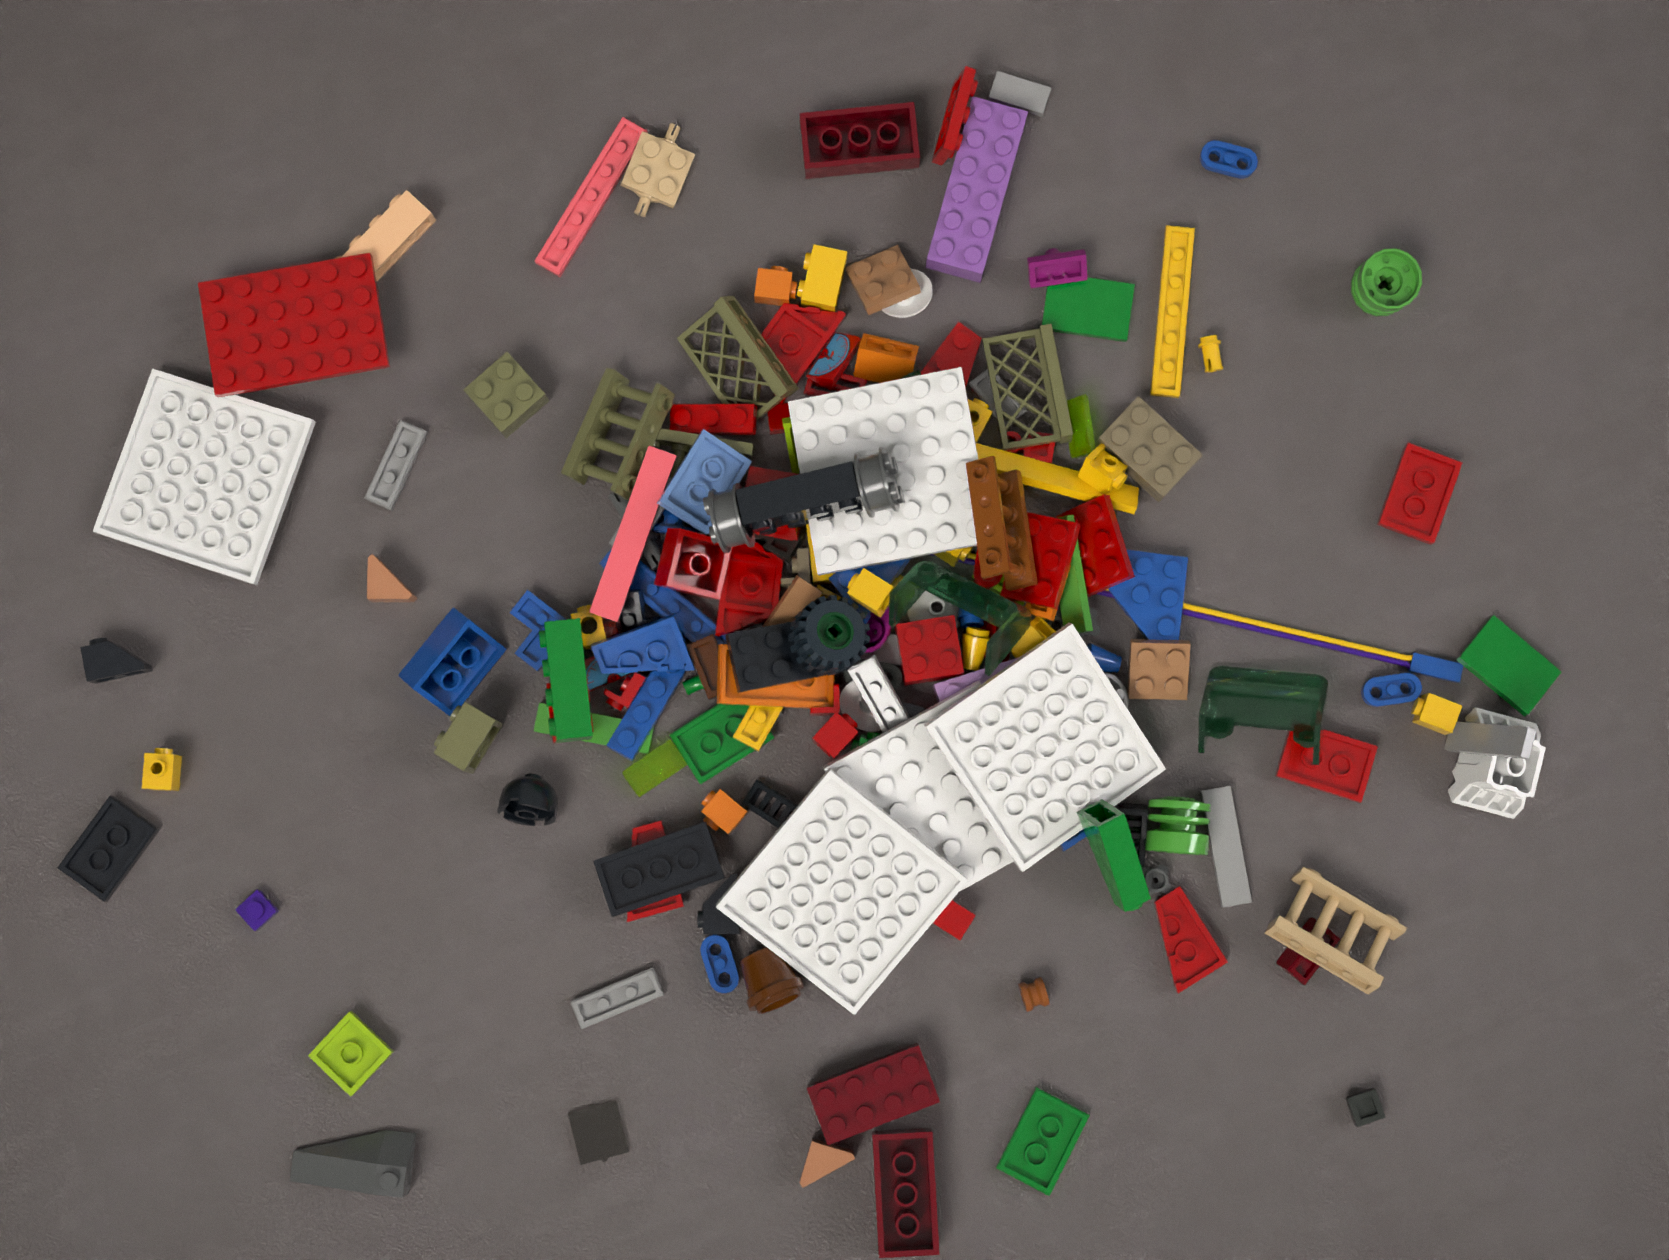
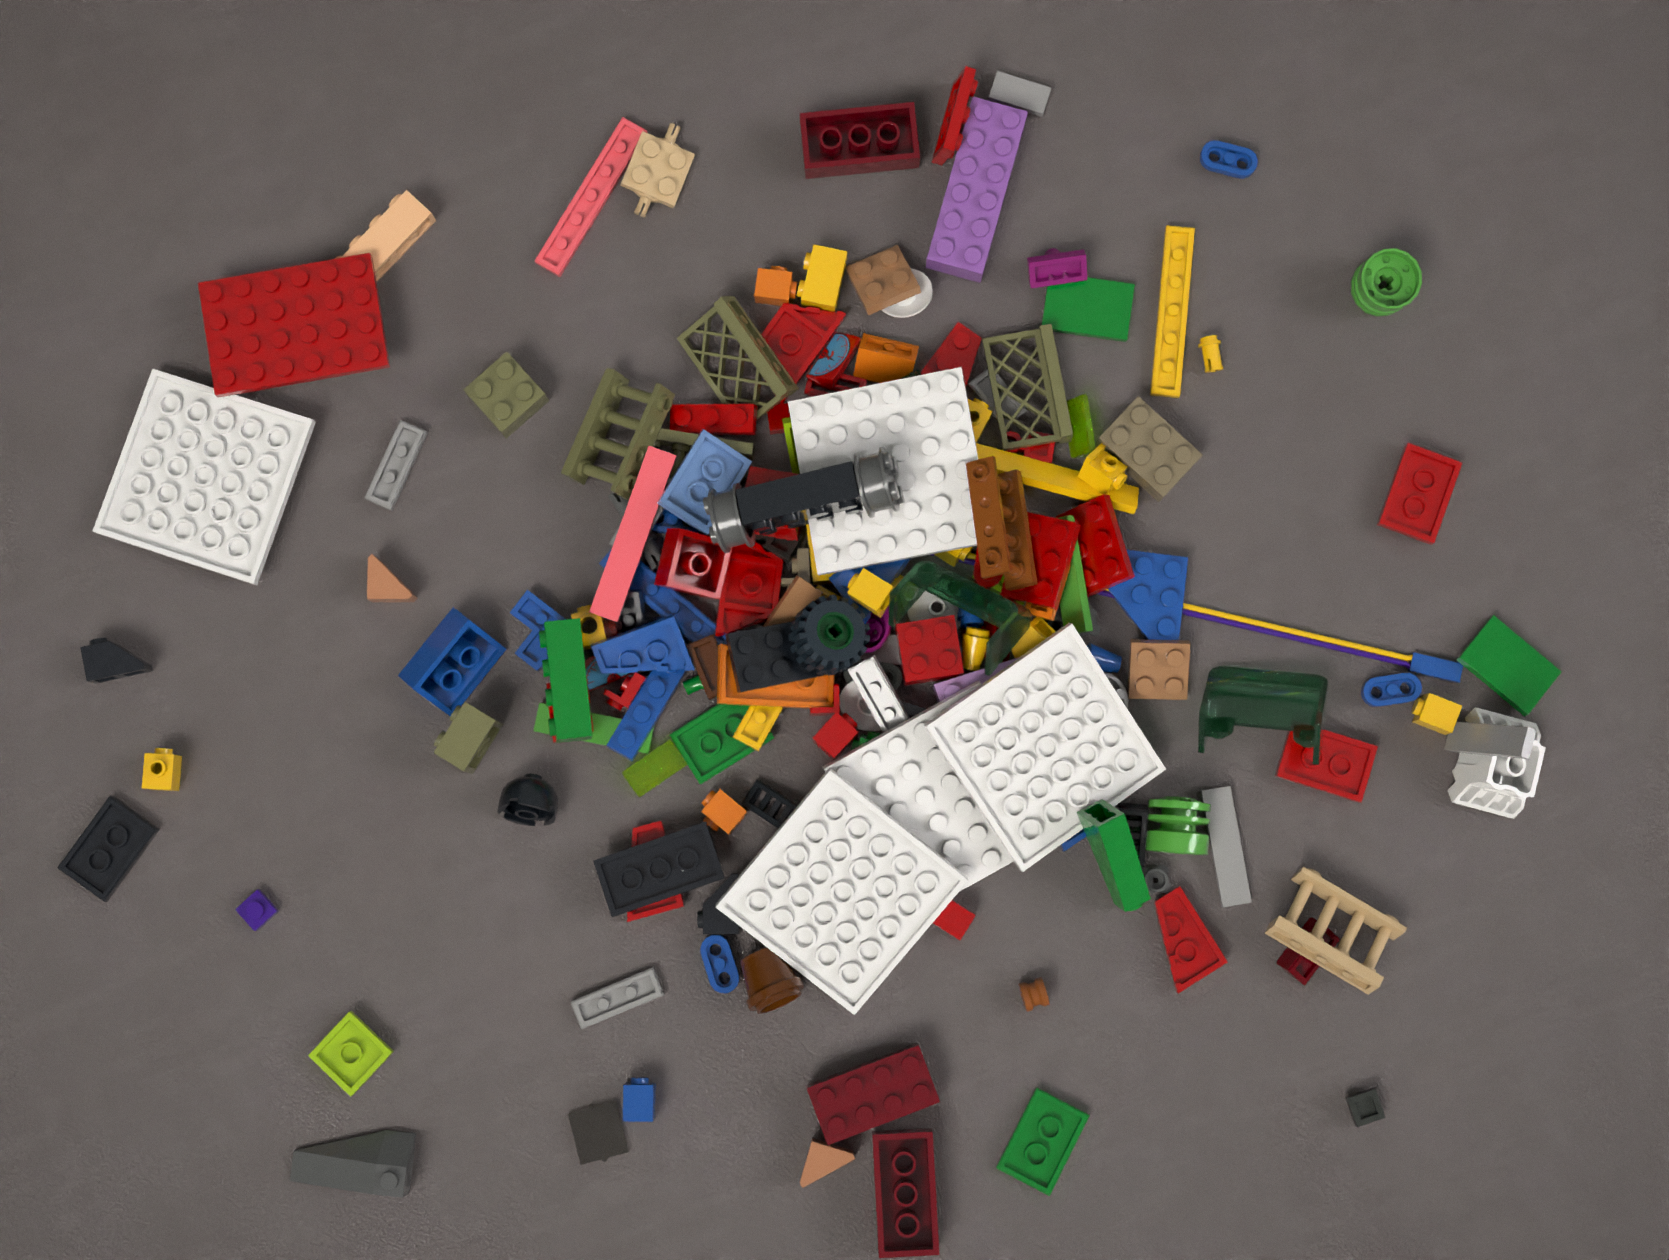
none -> blue brick [623,1077,656,1122]

